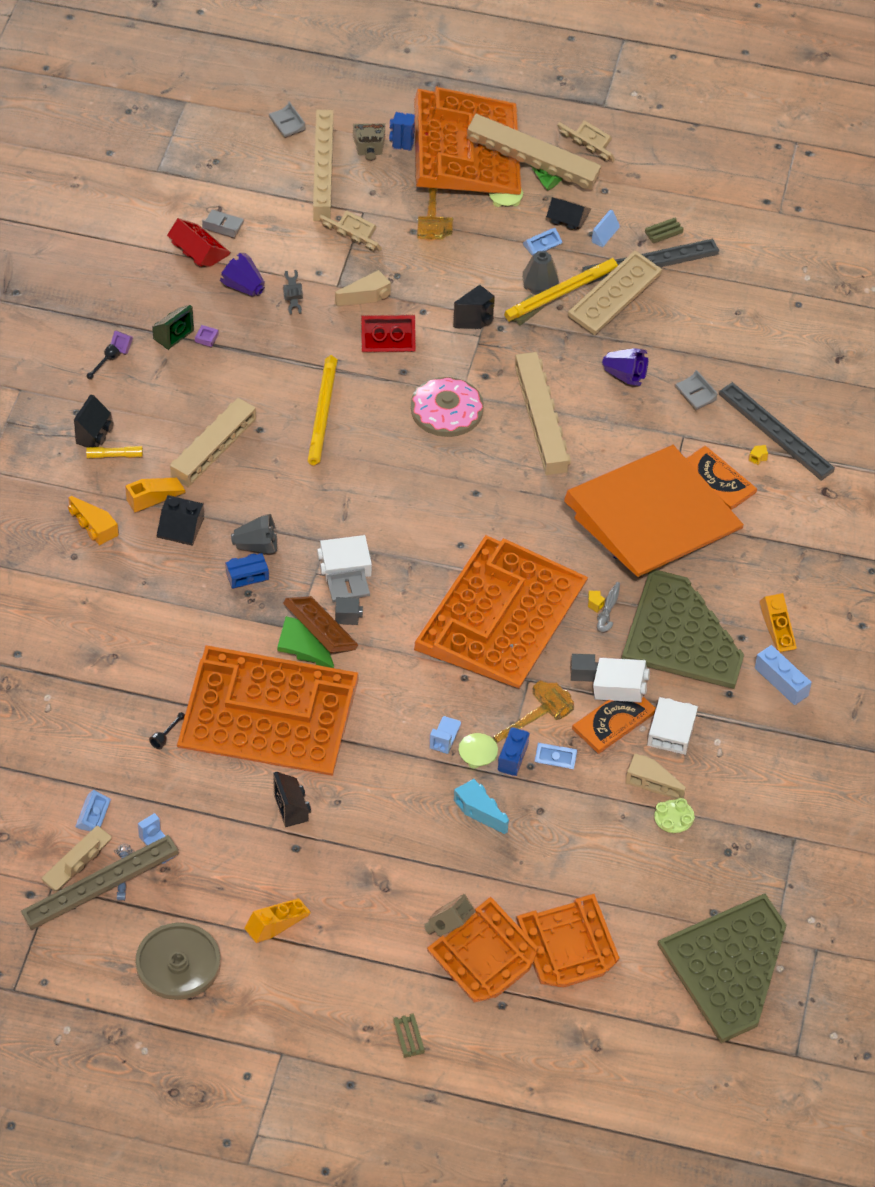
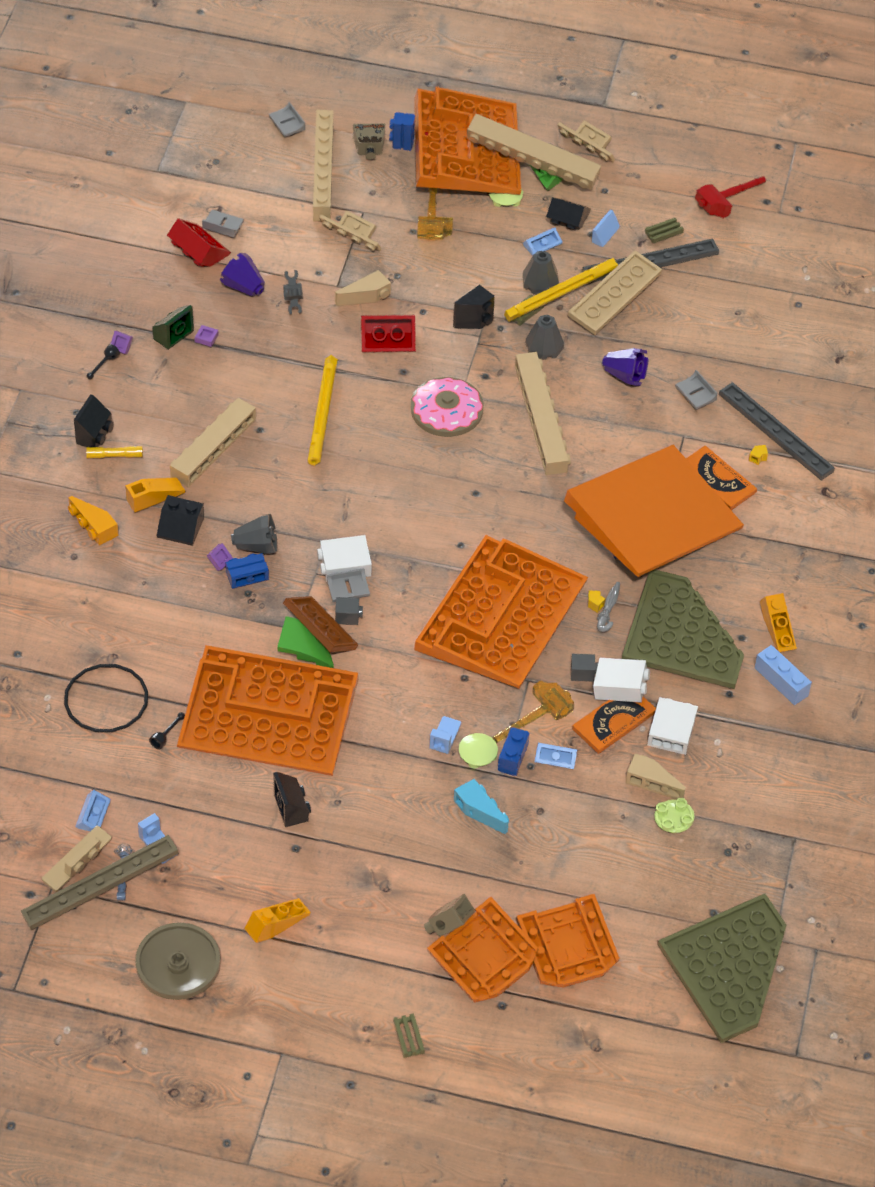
none -> black piece [64,664,148,732]
none -> medium lavender plate [207,543,233,571]
none -> dark grey cone [525,315,564,360]
none -> red piece [695,176,766,219]

